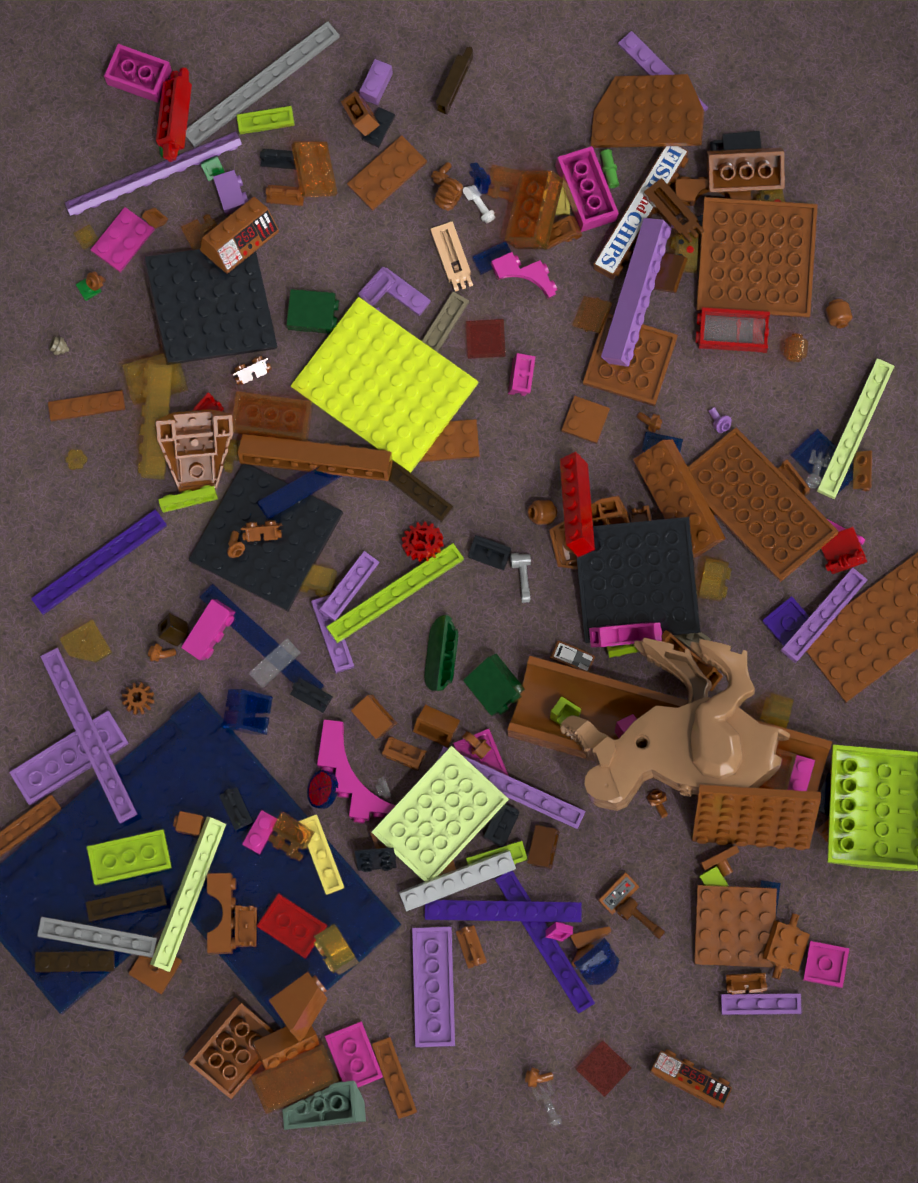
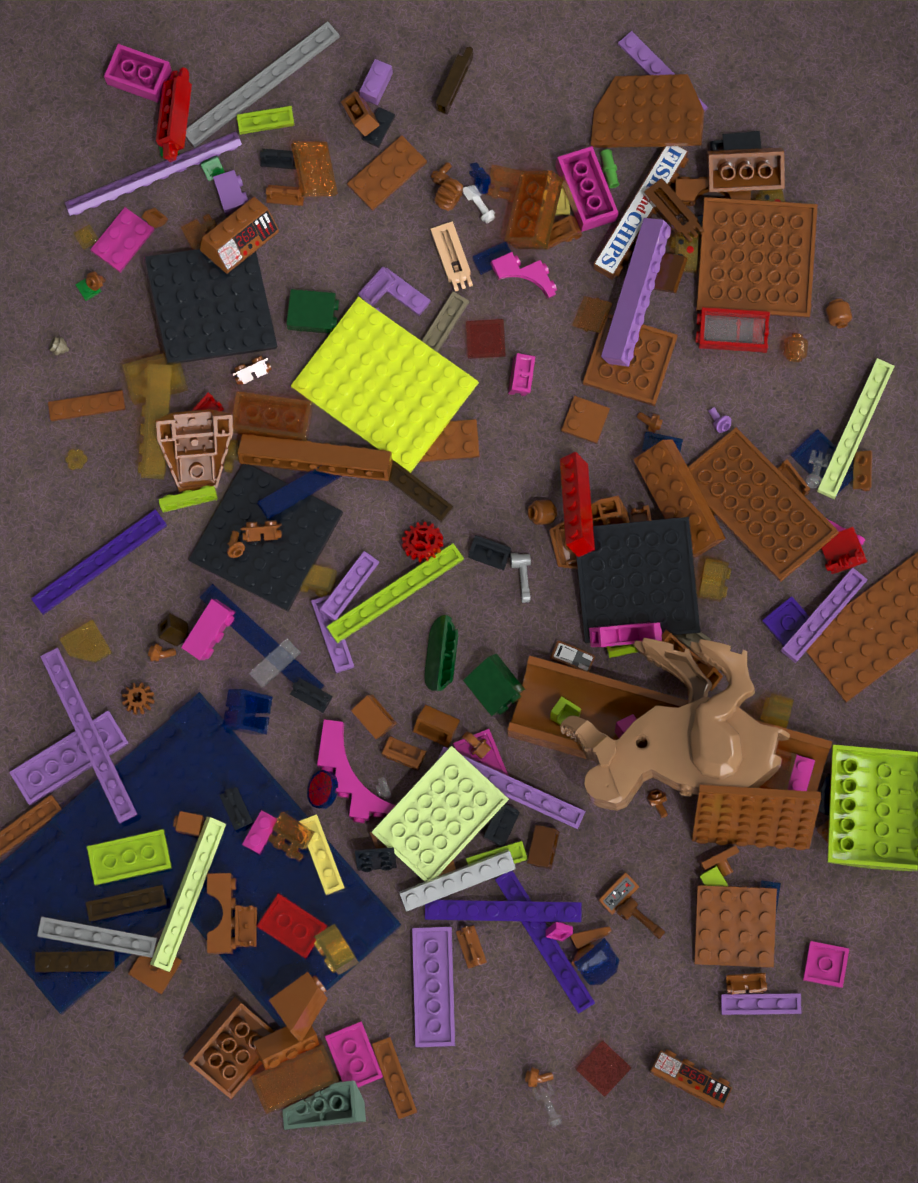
dark orange plate [763,913,810,980] -> none

